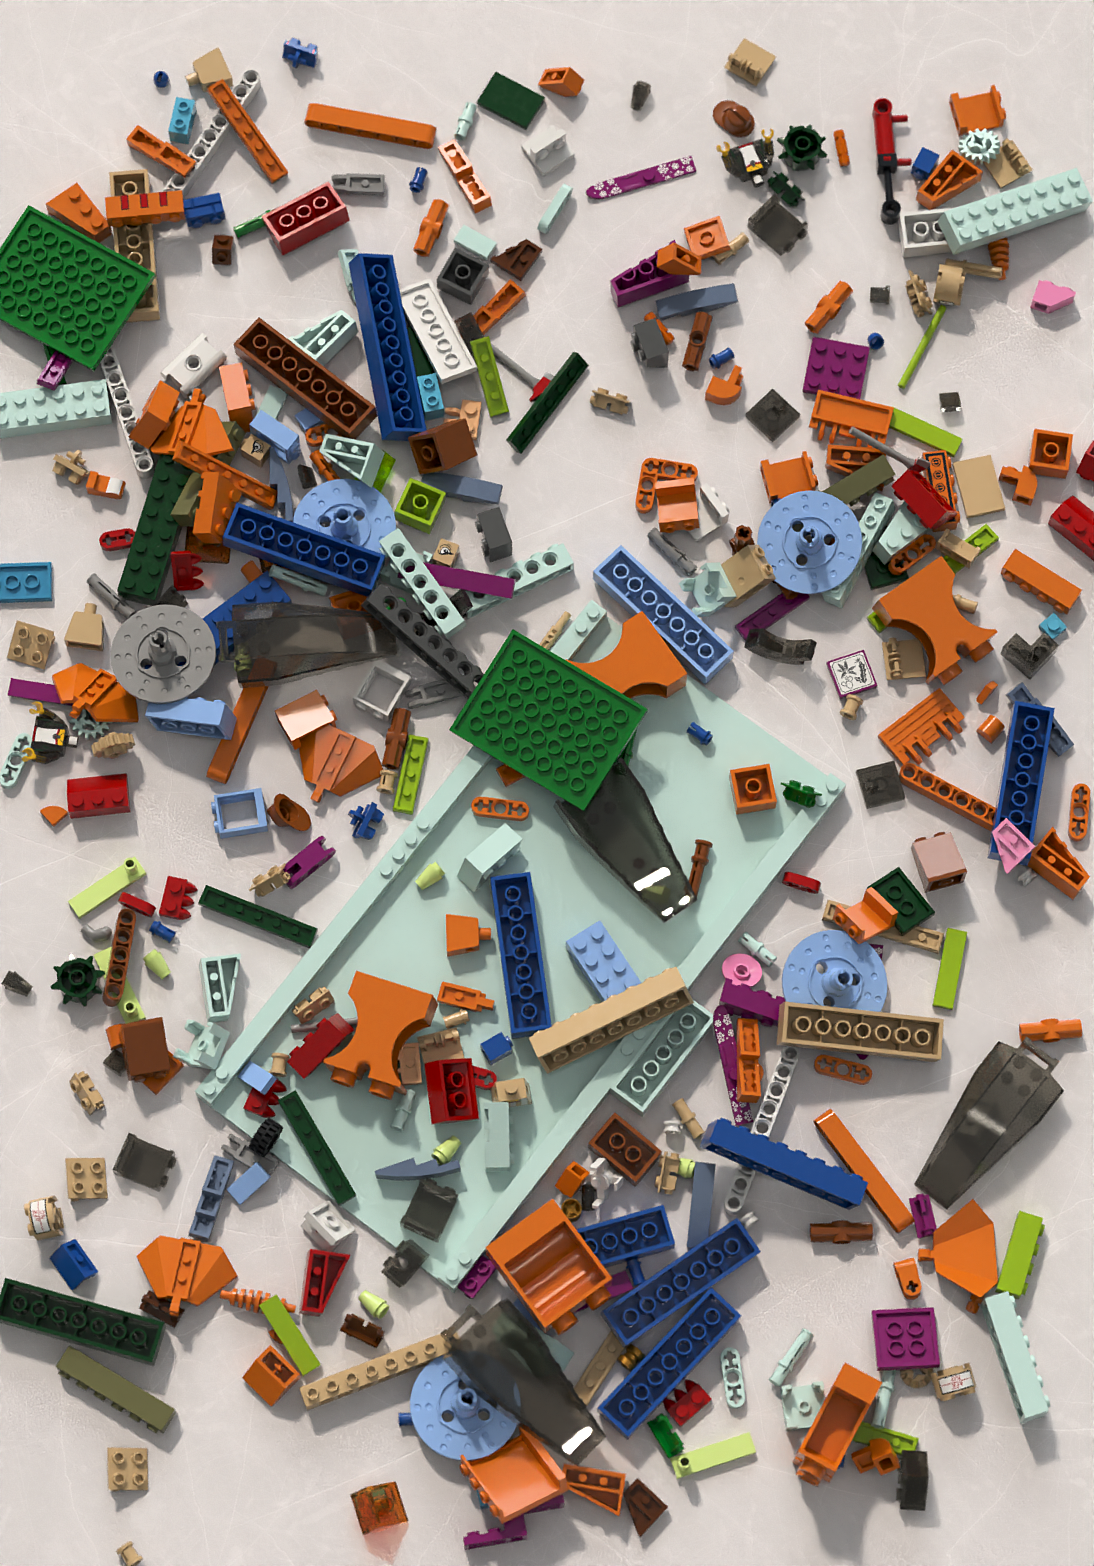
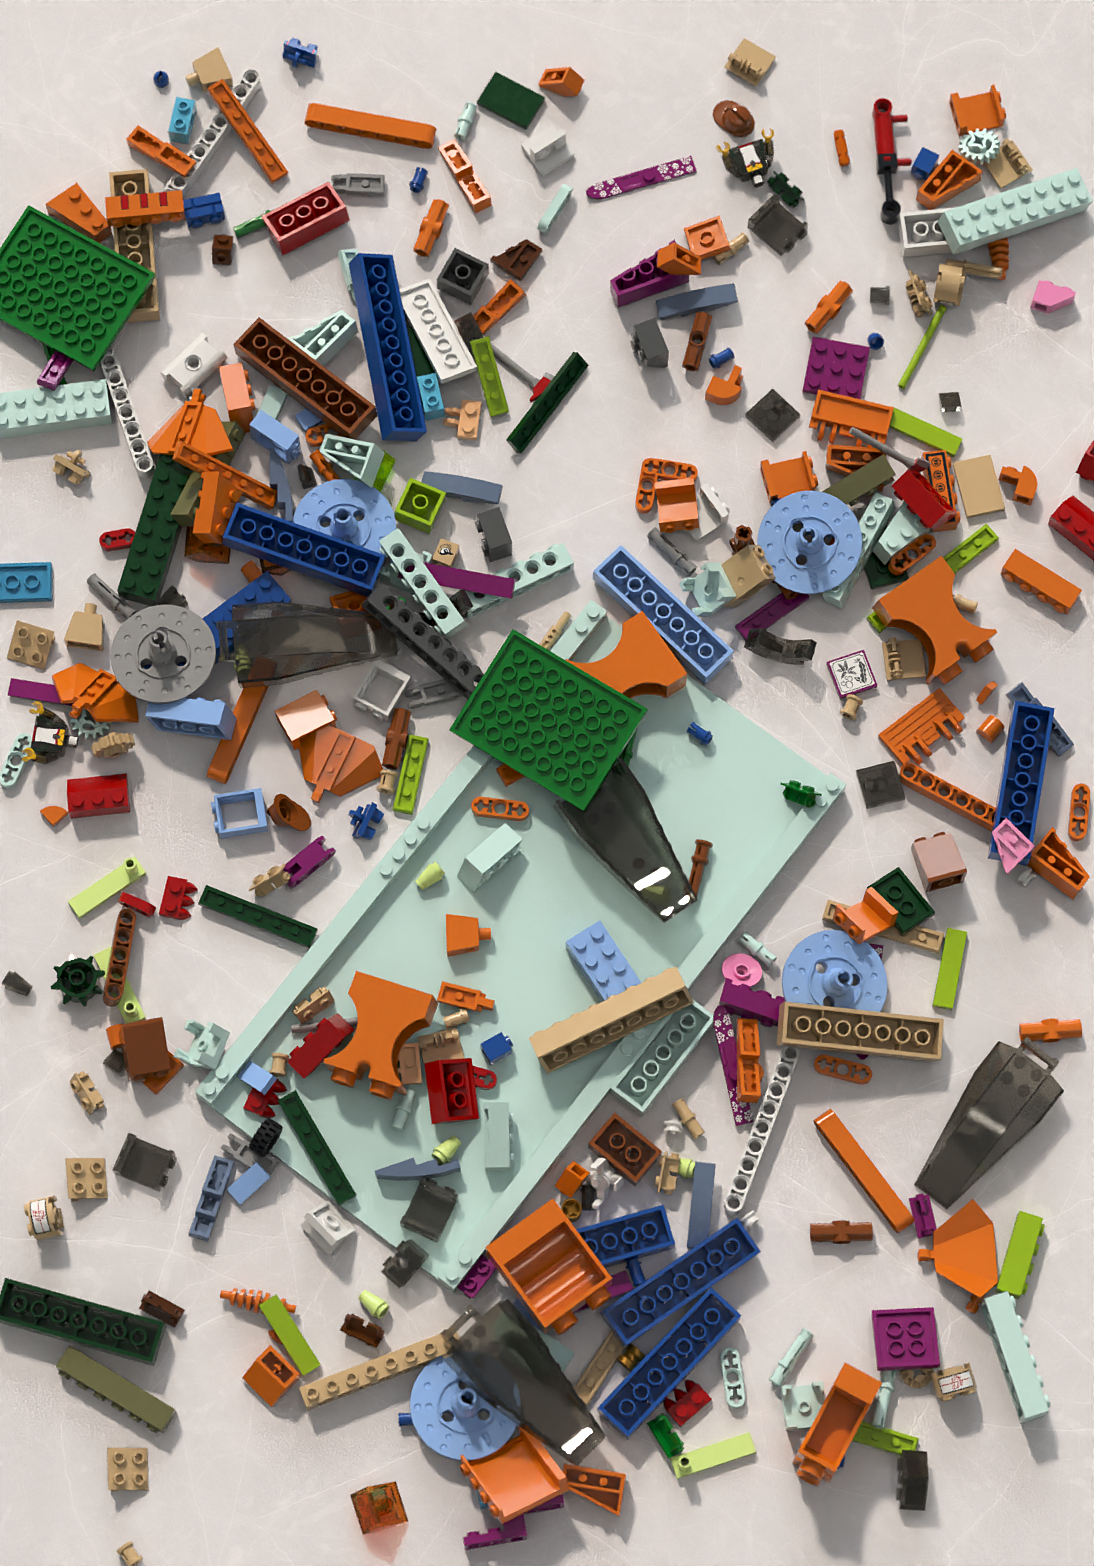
blue panel [50,1239,98,1290] -> none
light grey arm [81,924,112,942] -> none
orange leg [86,471,126,499] -> none
orange wedge [128,380,180,449] -> none
orange panel [137,1236,237,1317] -> none
yellowish green cone [143,949,171,980] -> none
blue pin [149,921,176,943] -> none
red plate [171,551,204,591] -> none
light aqua wedge [199,954,241,1023] -> none
tan brick [240,434,271,468] -> none
light aqua pin [269,564,328,596] -> none
red wedge [299,1249,351,1317] -> none
dark orange slope [408,418,477,474] -> none
light aqua tile [454,225,497,260] -> none
blue brick [490,872,552,1039] -> none
tan torso [491,1078,532,1107] -> none
tan hinge [590,387,631,415] -> none
reddish brown wing [623,1478,668,1537] -> none
clear smoke cone [630,81,651,111] -> none
orange axle [644,312,675,345] -> none
blue brick [700,1118,868,1210] -> none
orange brick [729,764,777,815] -> none
dark green brick [777,124,827,171] -> none
red beam [782,872,821,894] -> none
orange brick [851,1438,900,1475] -> none
orange piece [893,1258,922,1300] -> none
tan hinge [936,528,981,568] -> none
clear smoke brick [1001,632,1059,679] -> none
orange brick [1028,429,1073,479] -> none
medium azure plate [1039,613,1067,641] -> none

